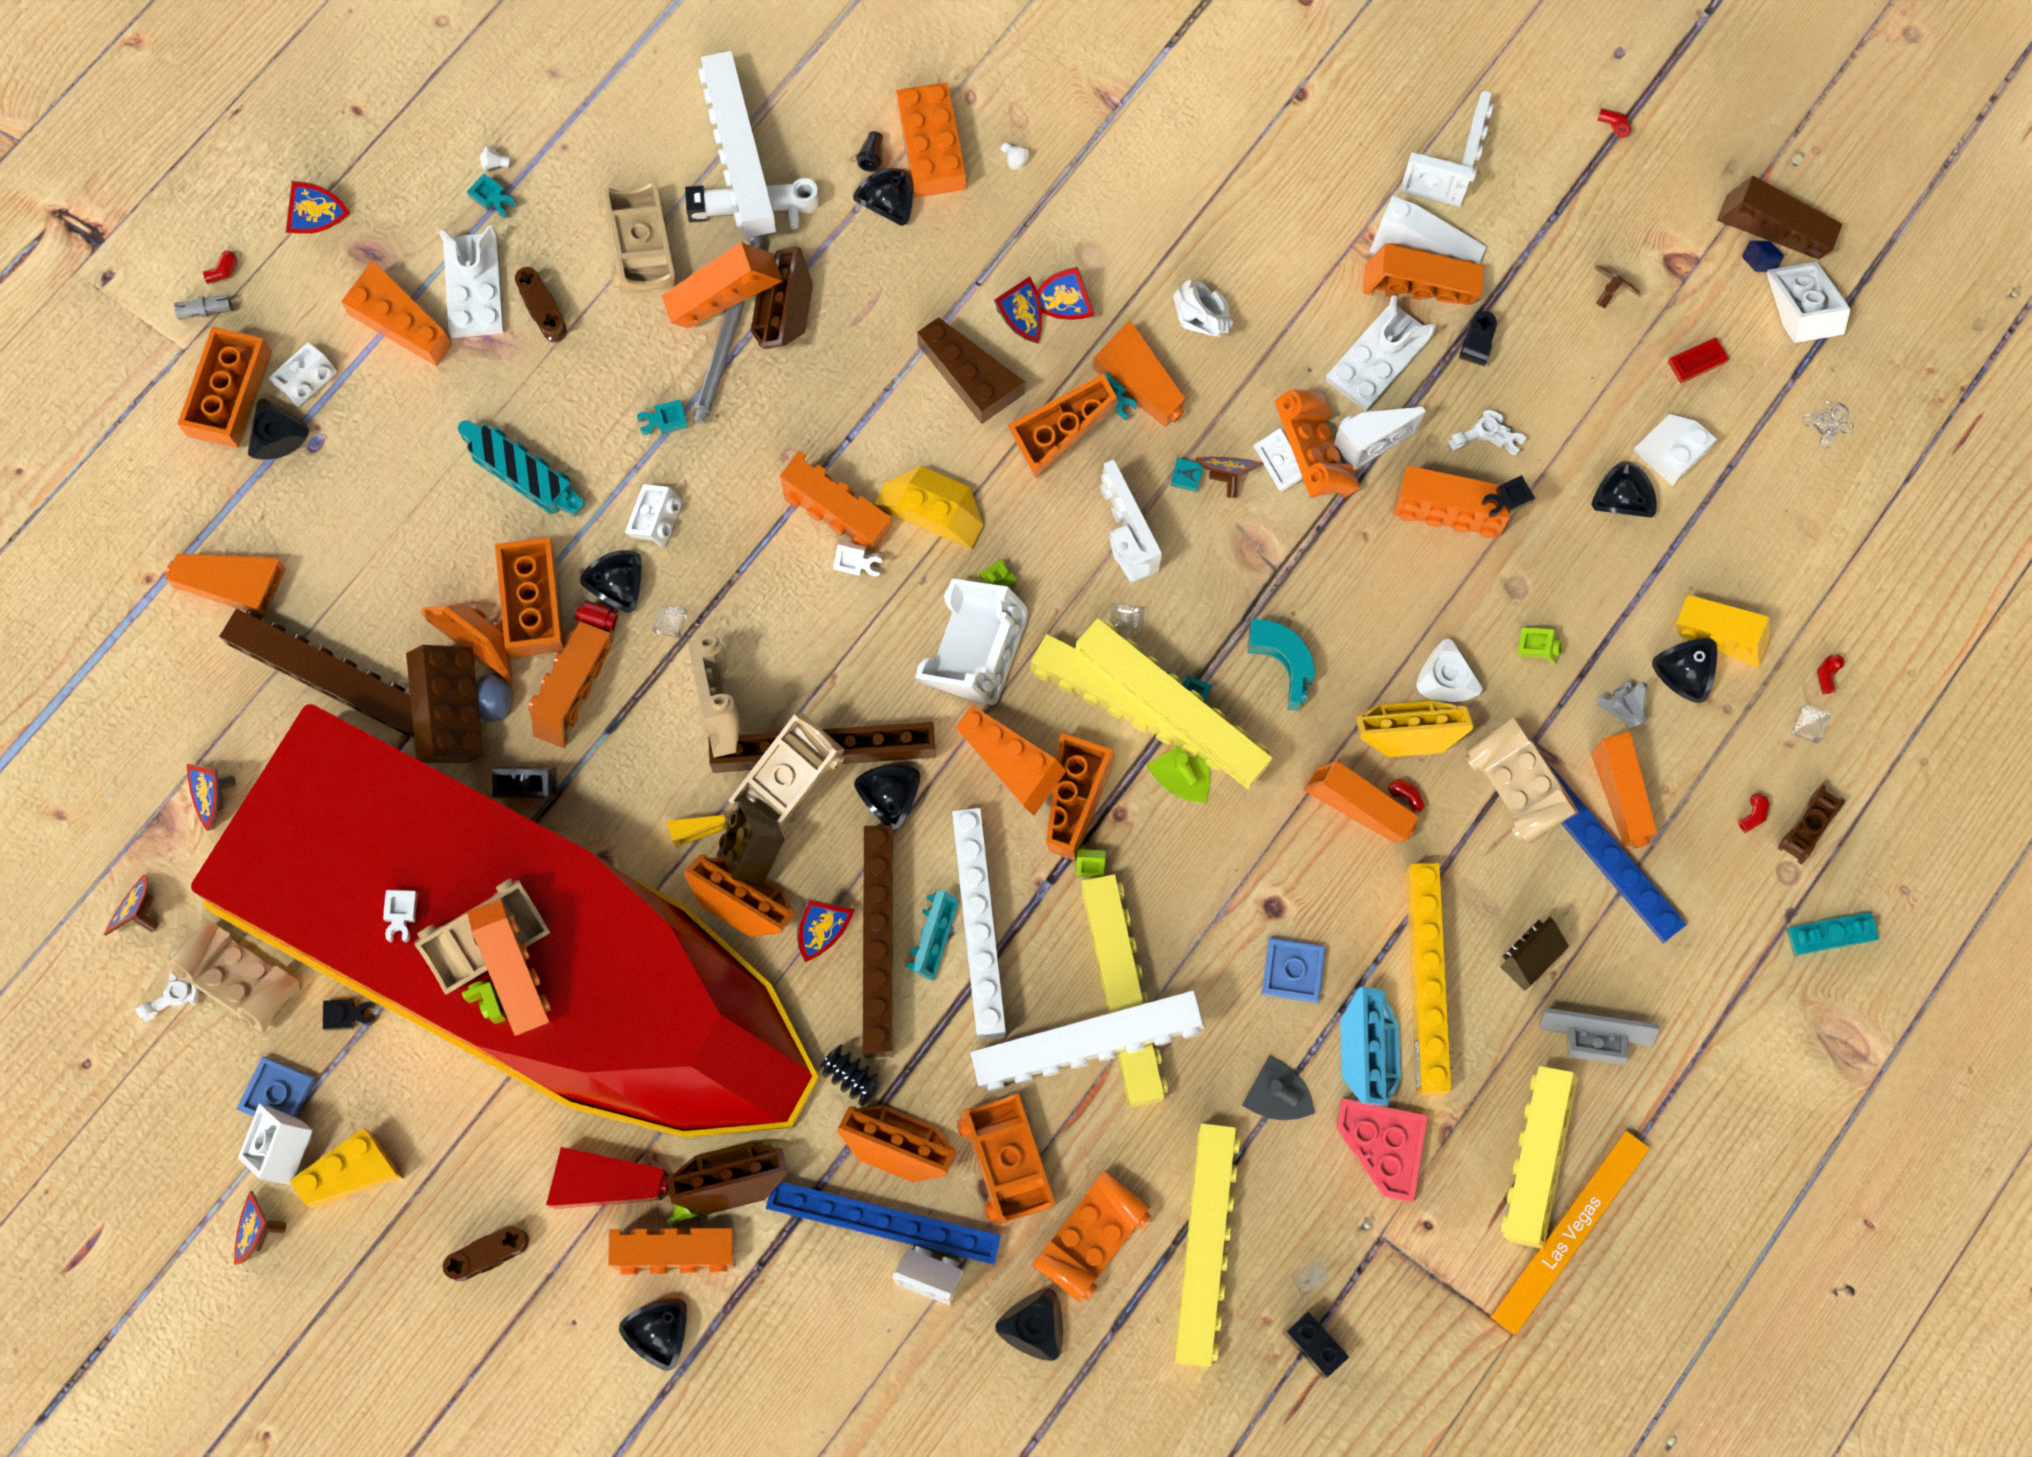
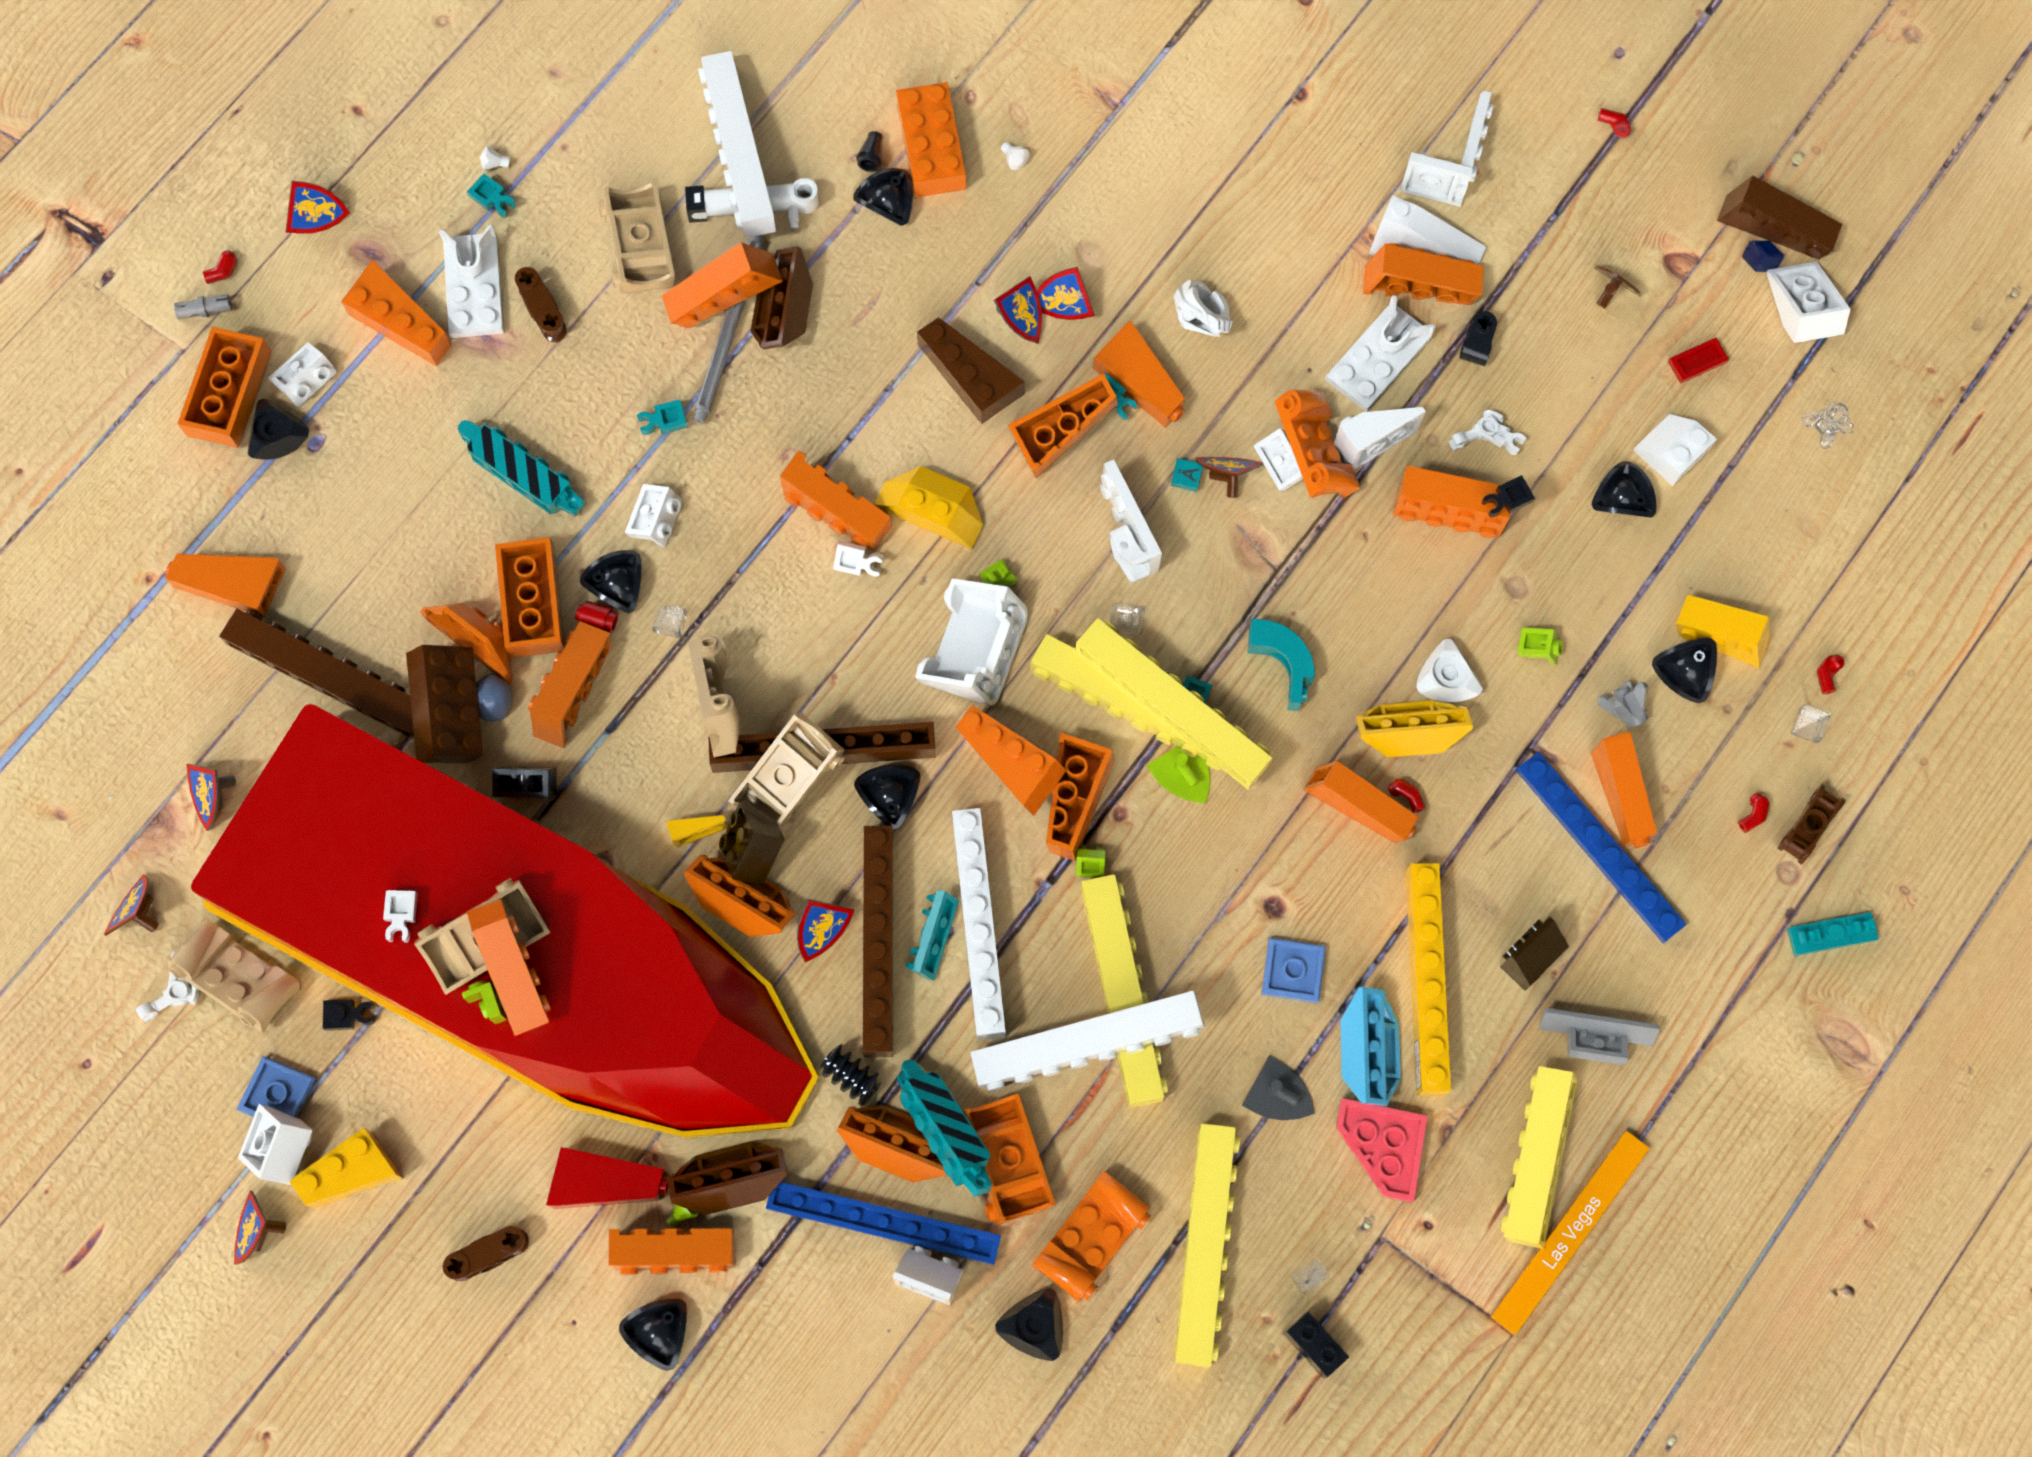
tan piece [1466,718,1580,843] -> none
none -> teal hinge [897,1059,992,1197]

